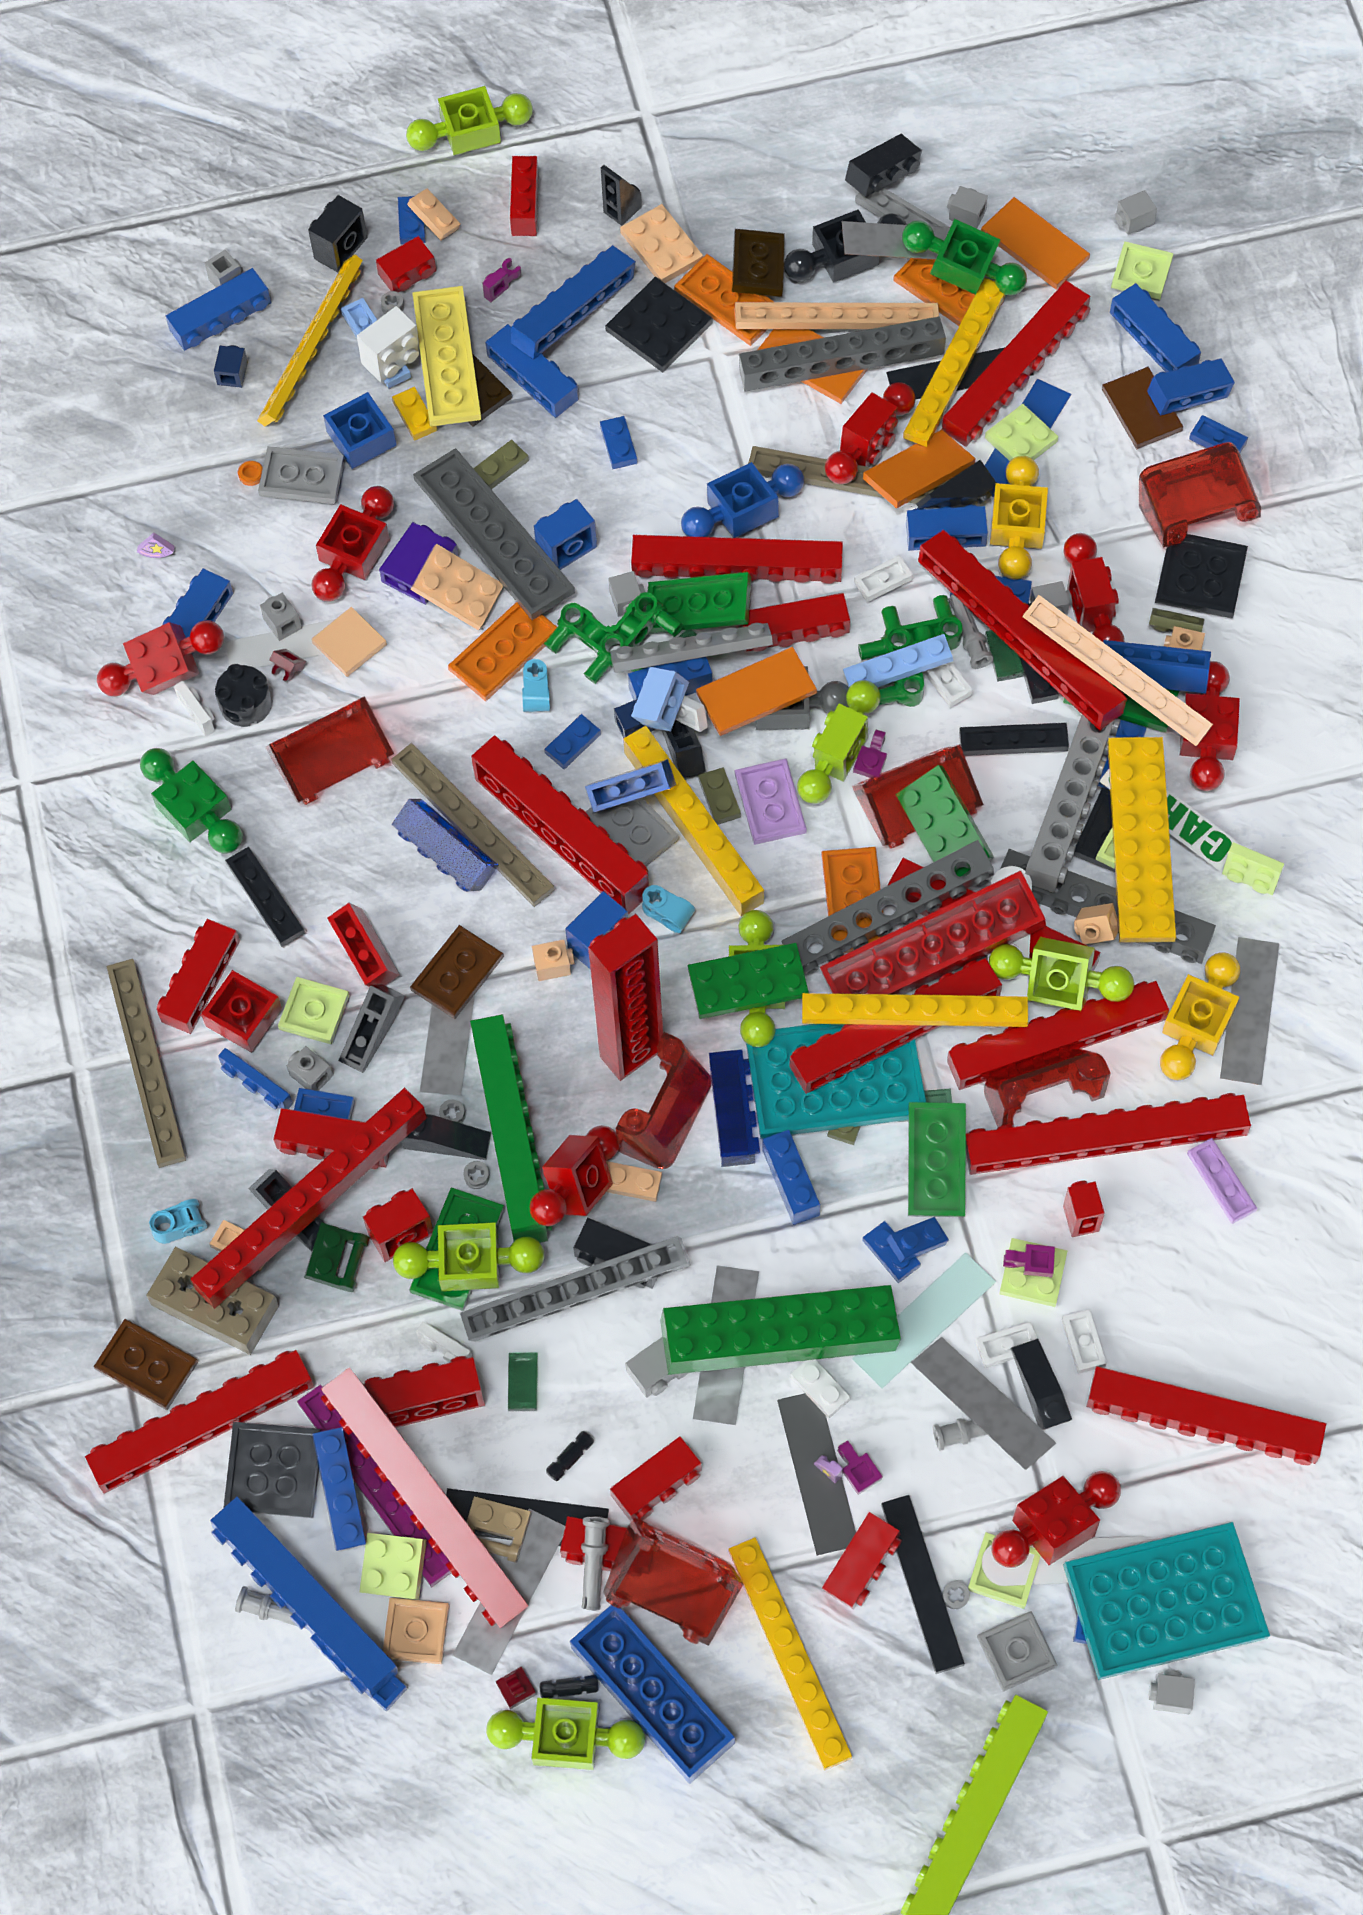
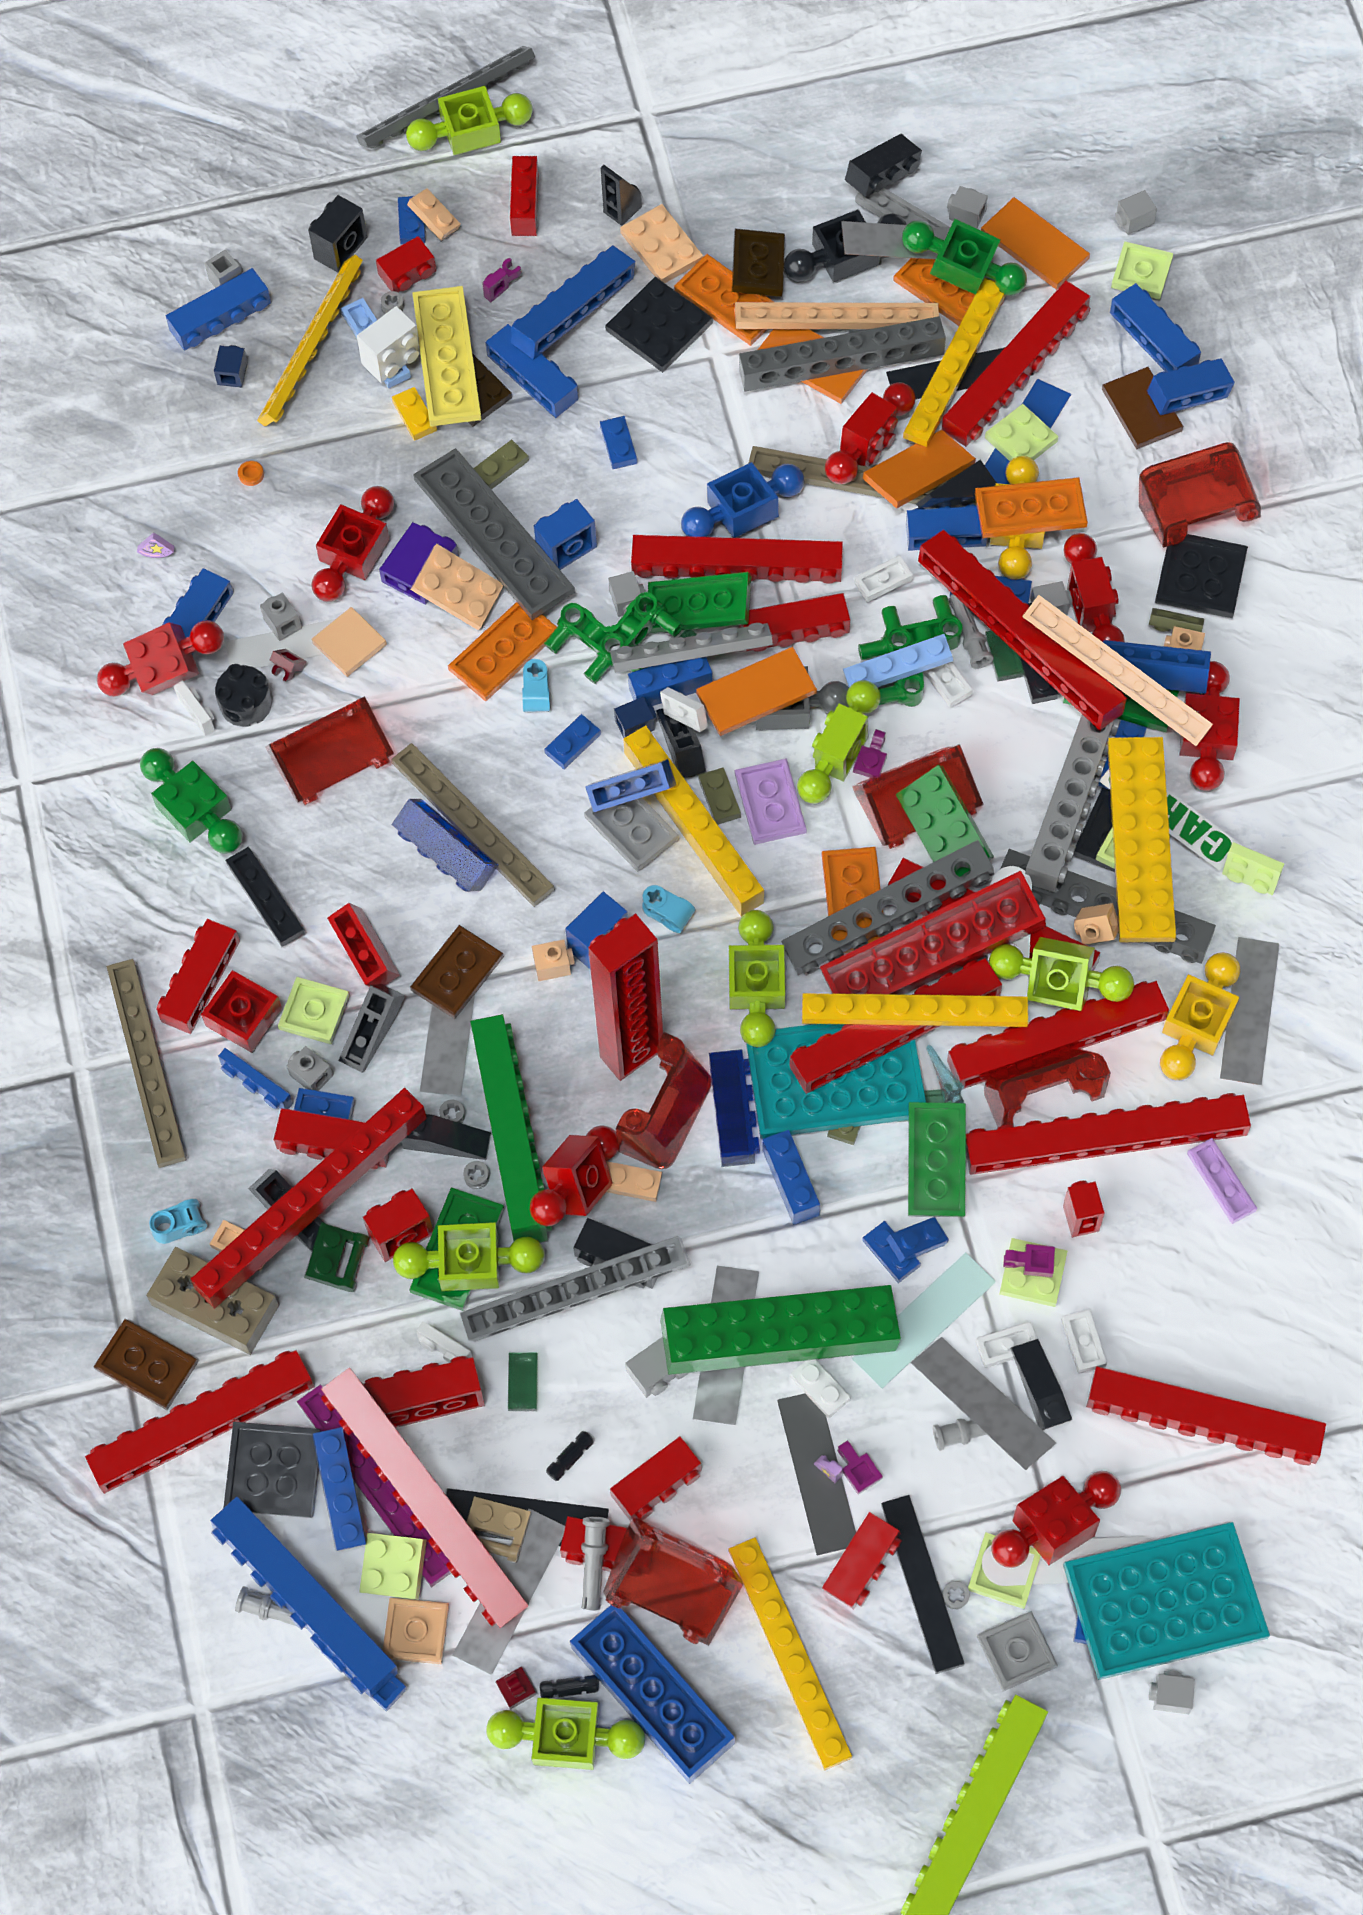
light grey plate [258,446,345,504] -> none
blue brick [323,392,396,469] -> none
red brick [471,735,649,915] -> none
light blue brick [631,667,689,732] -> none
green plate [687,943,809,1019] -> none
black plate [959,722,1069,756] -> none
blue plate [1189,415,1248,462] -> none
none -> dark grey plate [356,46,535,149]
none -> clear light blue piece [927,1045,964,1103]
none -> orange tile [975,477,1088,538]

